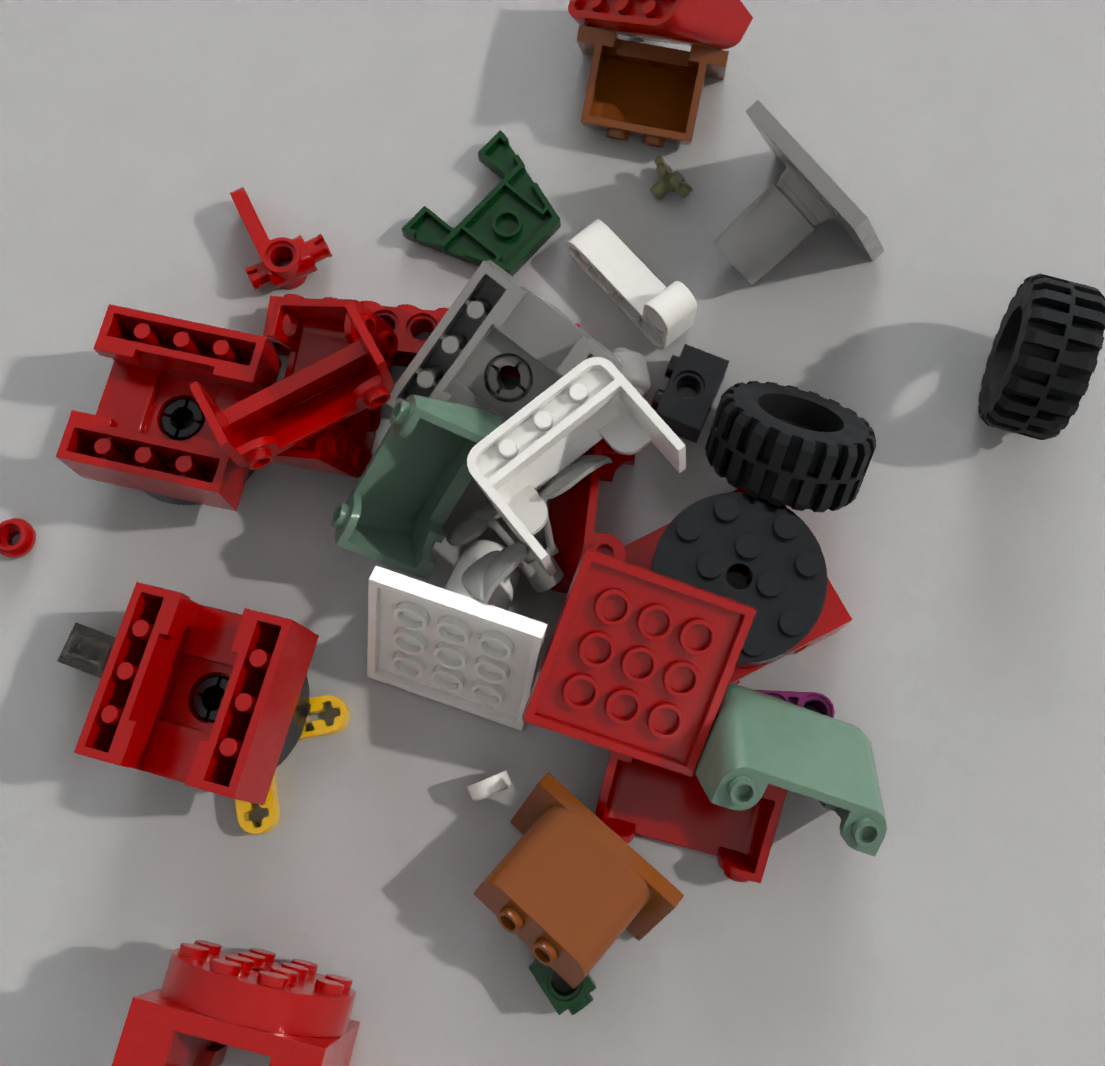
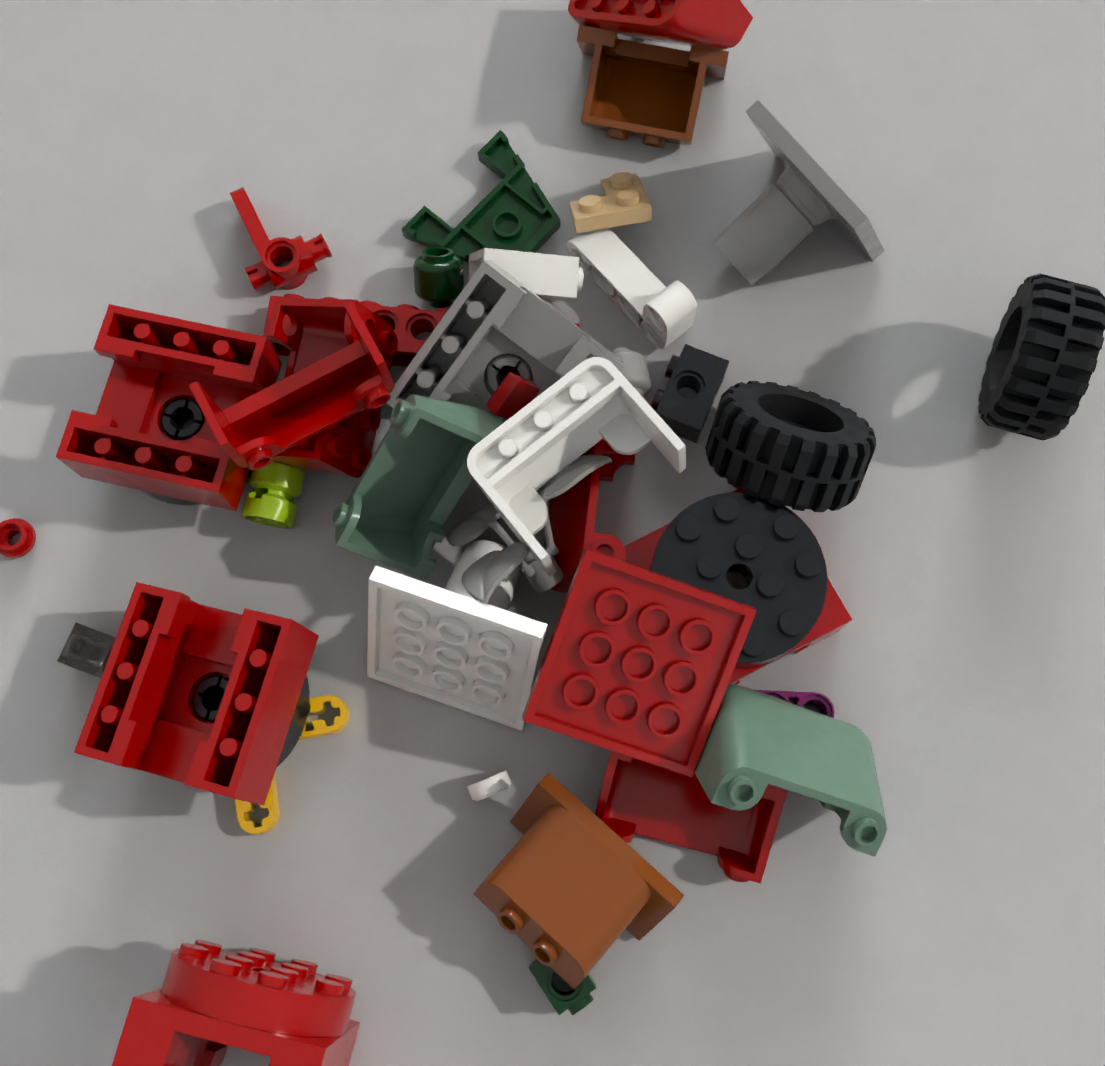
olive plant [650,155,693,200] -> none
none -> lime wheel [241,462,306,529]
none -> dark green head [413,247,464,308]
none -> white brick [468,248,584,302]
none -> red tile [486,372,540,419]
none -> tan plate [569,172,652,234]

